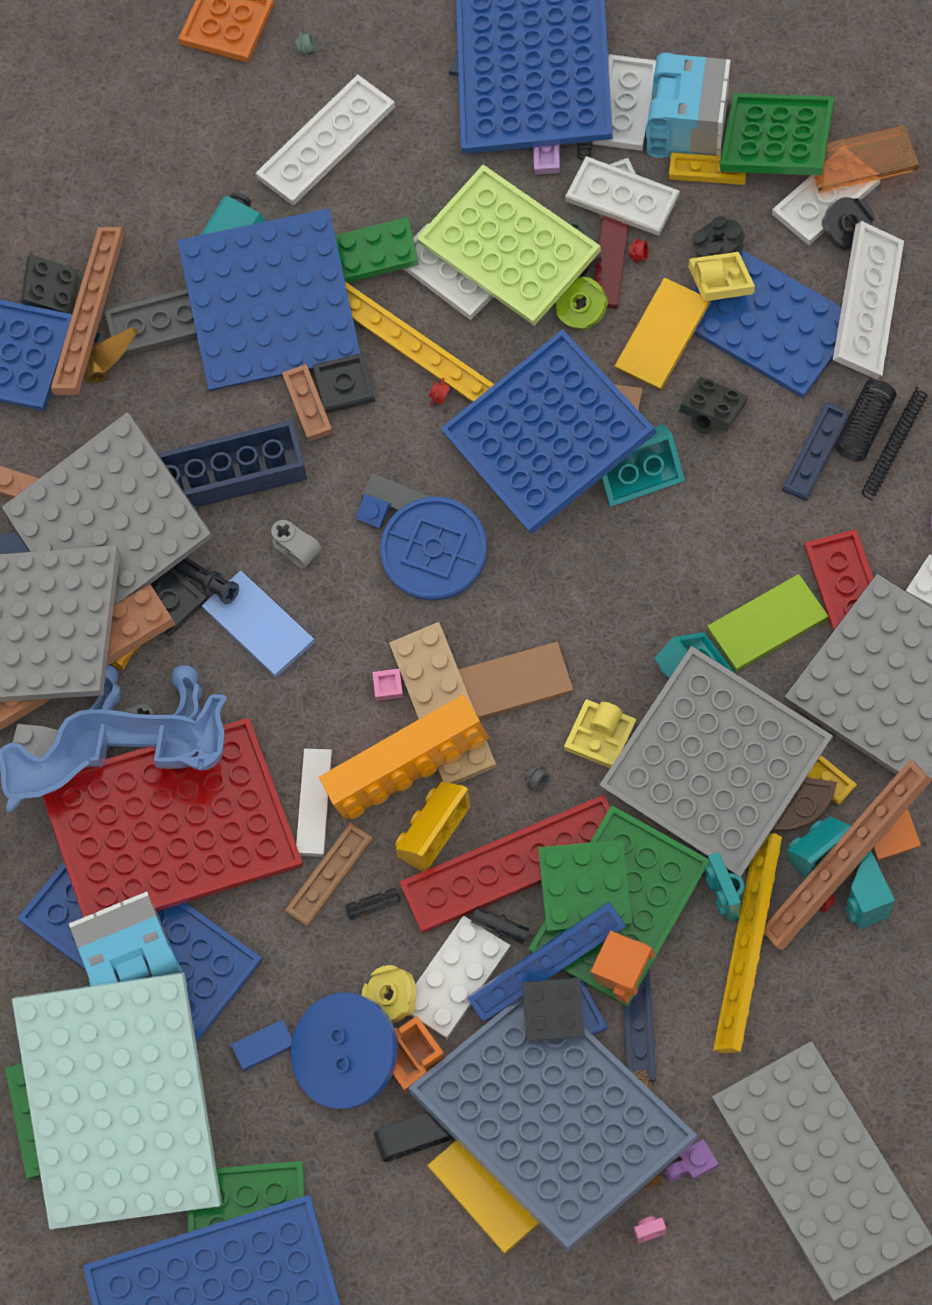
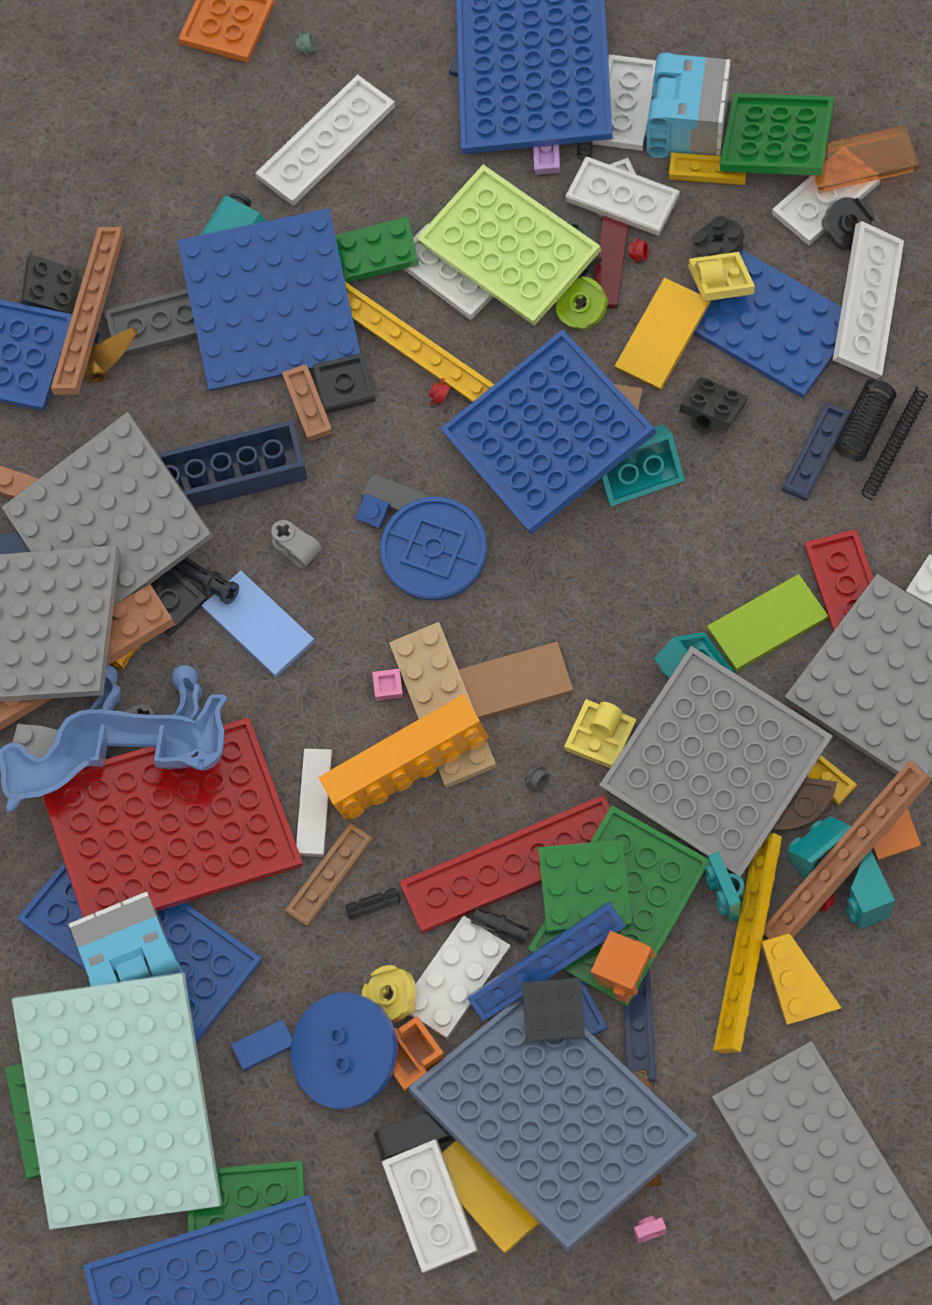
yellow slope [395,782,471,872] -> none
medium lavender plate [664,1139,718,1183] -> none
none -> white plate [382,1139,479,1273]
none -> yellow wing [761,933,841,1025]

